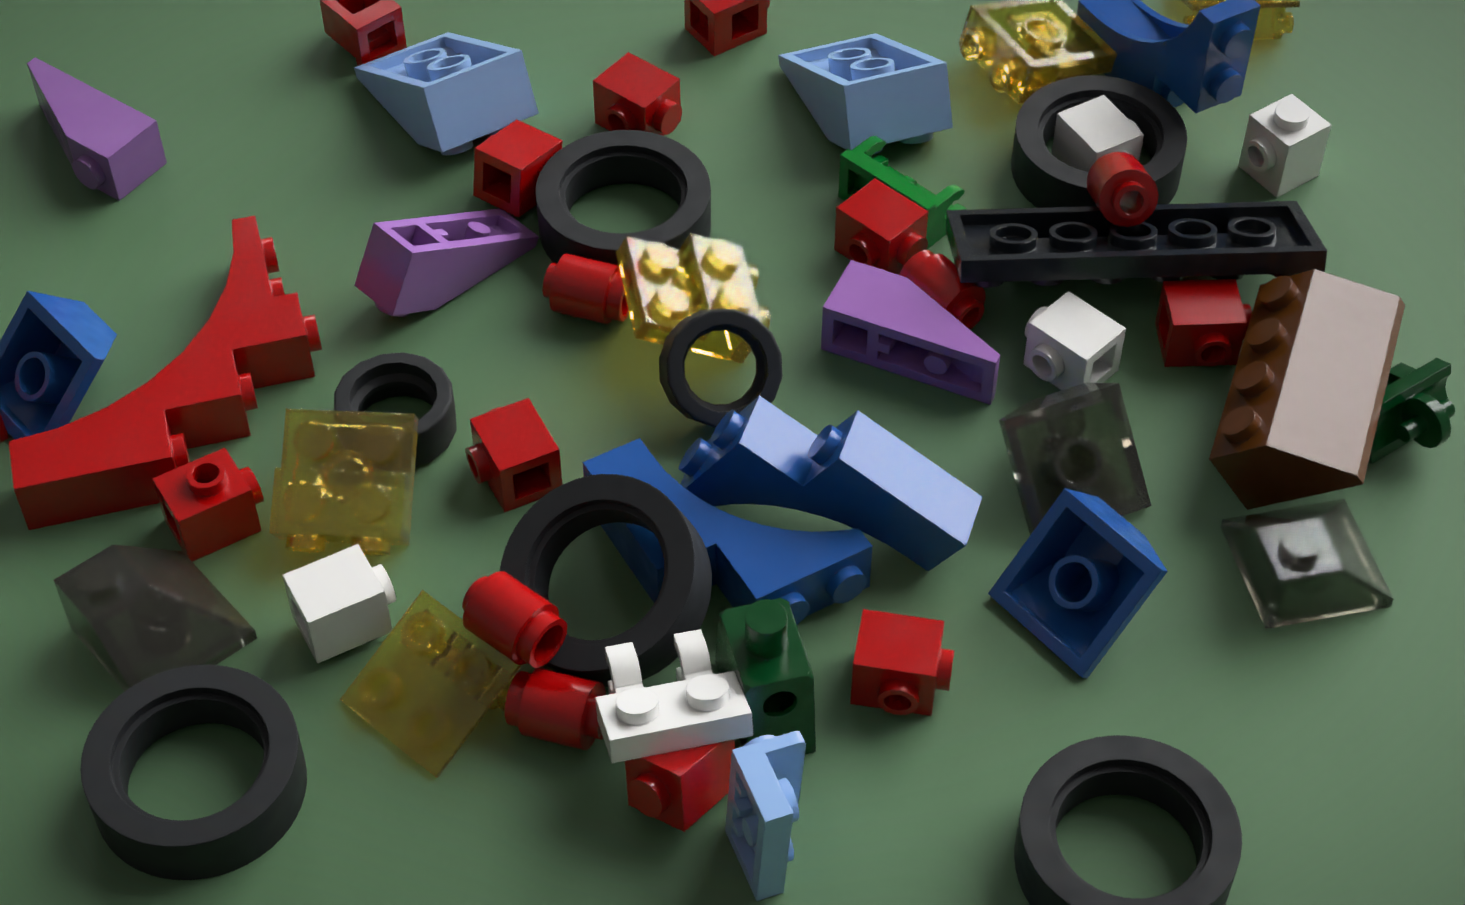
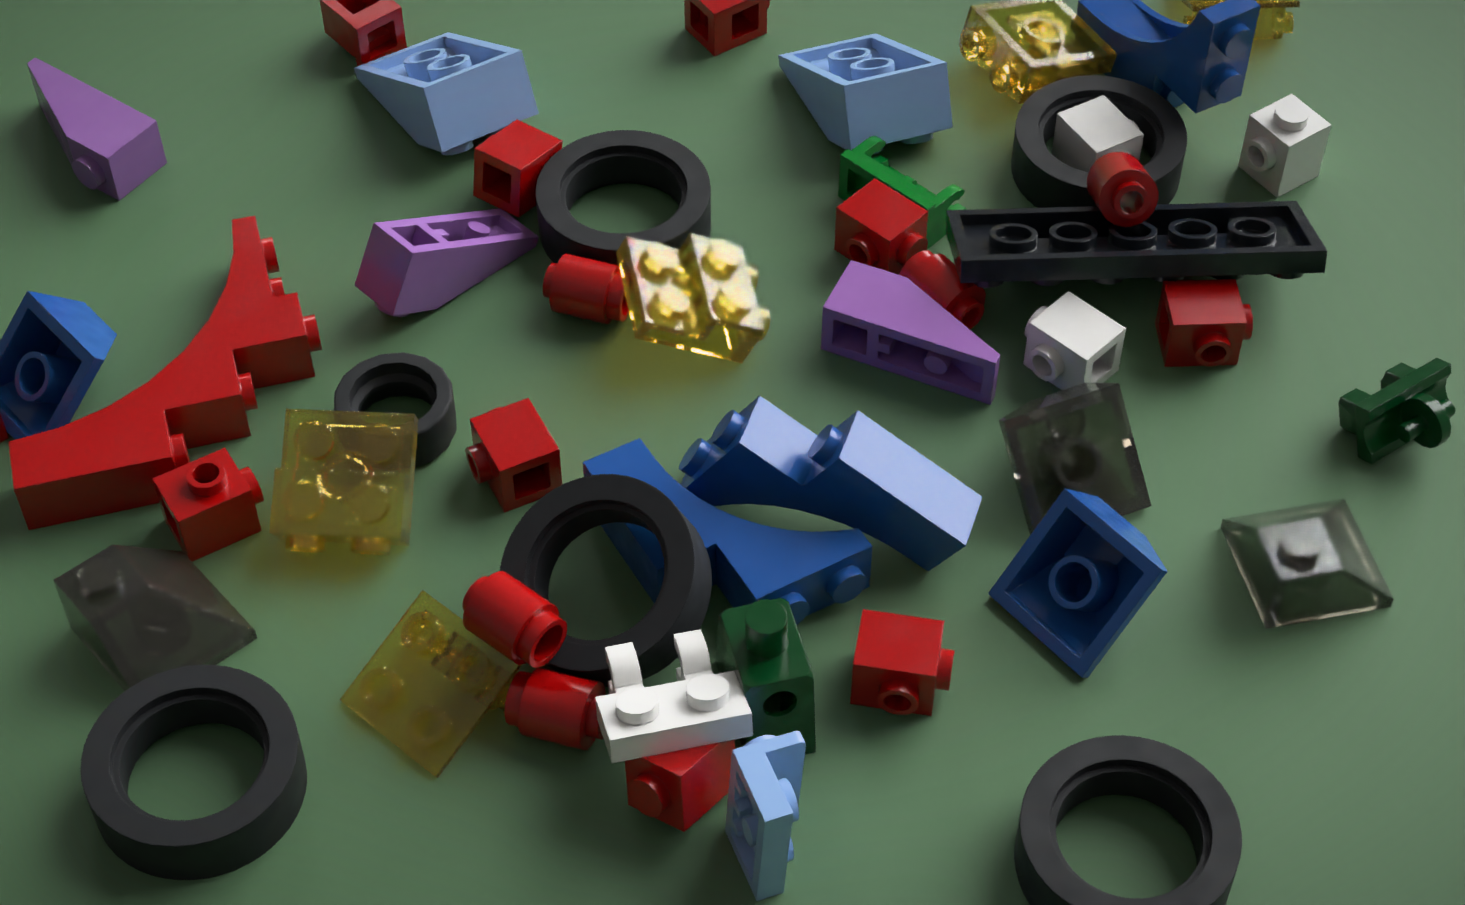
white brick [282,544,396,664] -> none
red brick [593,52,682,136] -> none
black tyre [659,309,783,428] -> none
slope [1209,269,1405,510] -> none

